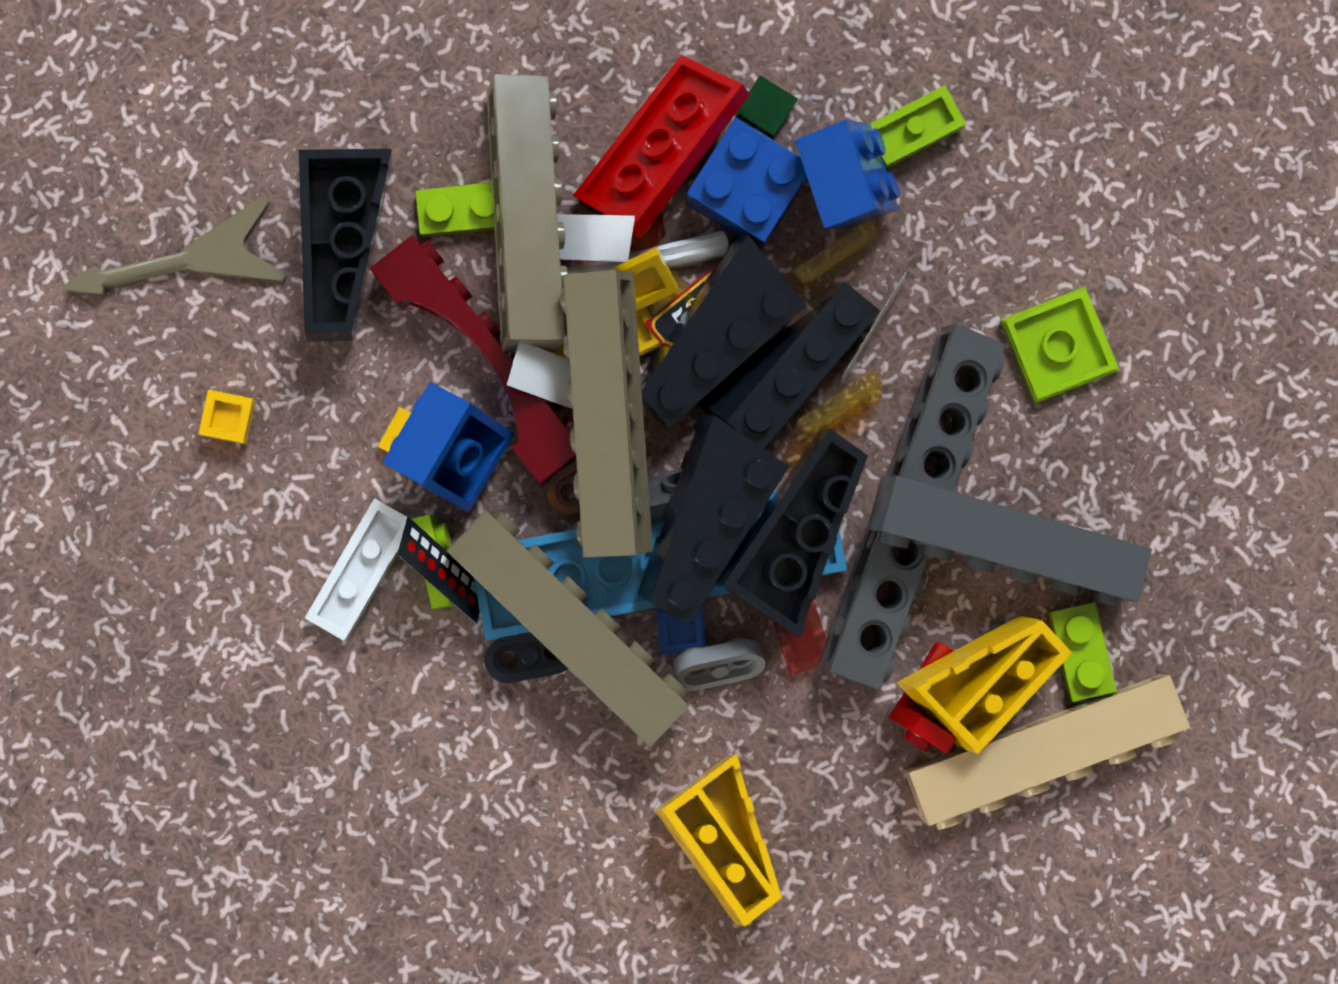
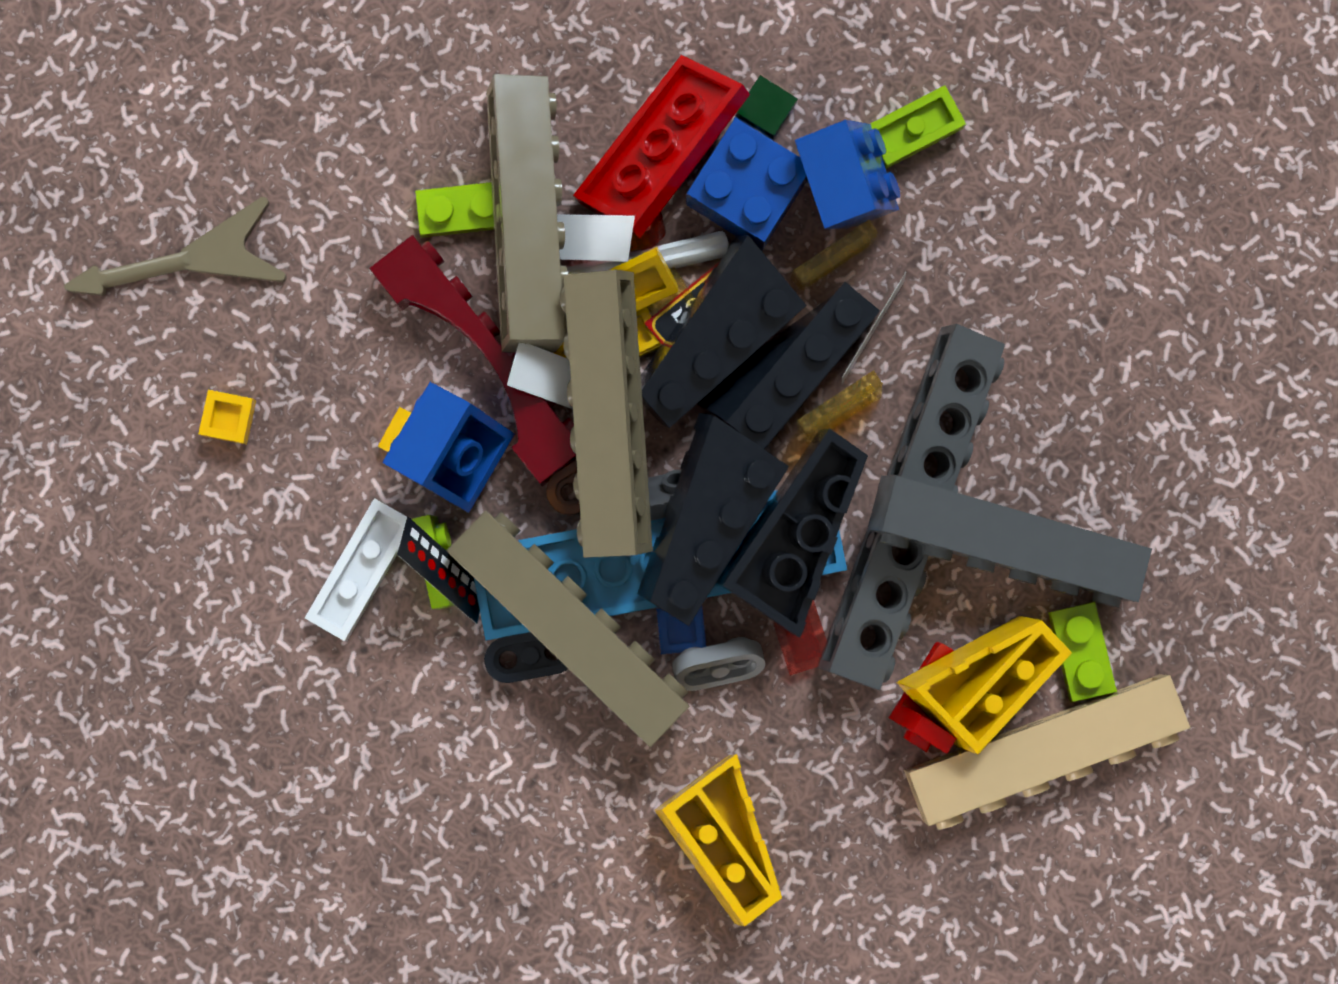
black wedge [299,149,392,342] -> none
lime tile [1000,287,1120,404] -> none

